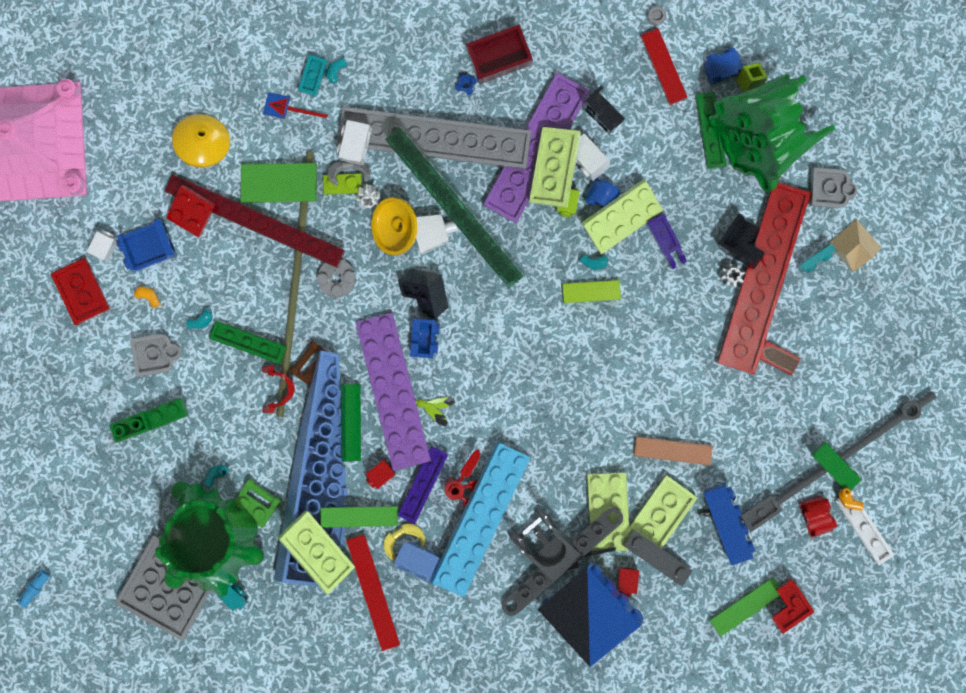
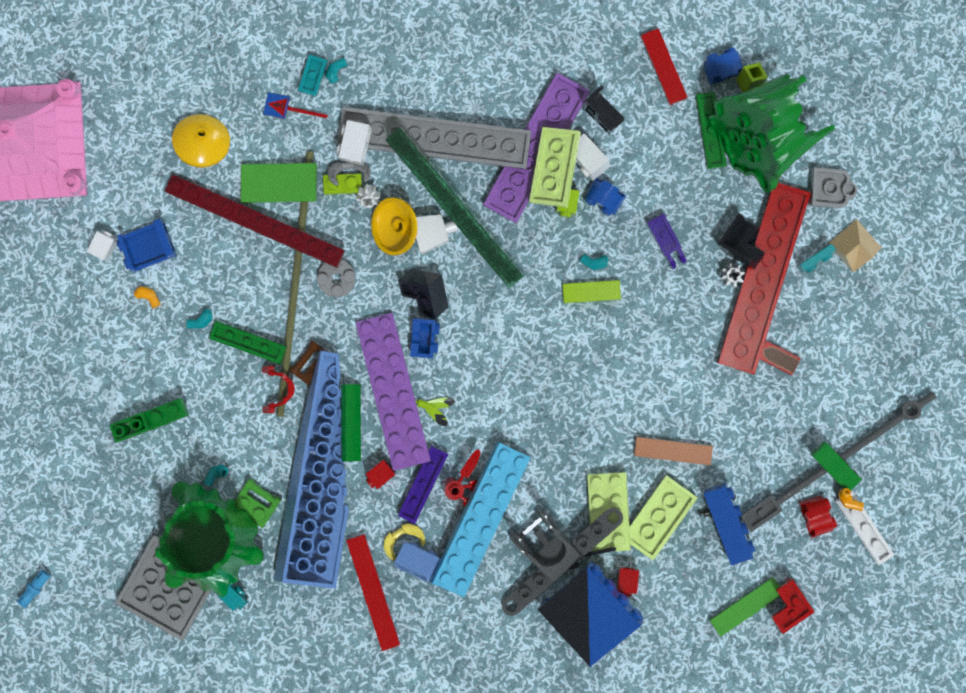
red tile [50,257,110,326] -> none
light grey plate [130,334,182,377] -> none
red plate [166,185,216,238] -> none
yellowish green plate [278,511,355,594] -> none
bright green tile [320,506,398,528] -> none
blue plate [455,73,477,95] -> none
dark red piece [466,24,533,85] -> none
yellowish green plate [581,179,663,255] -> none
dark grey plate [622,529,693,587] -> none
light grey tile [647,6,666,26] -> none

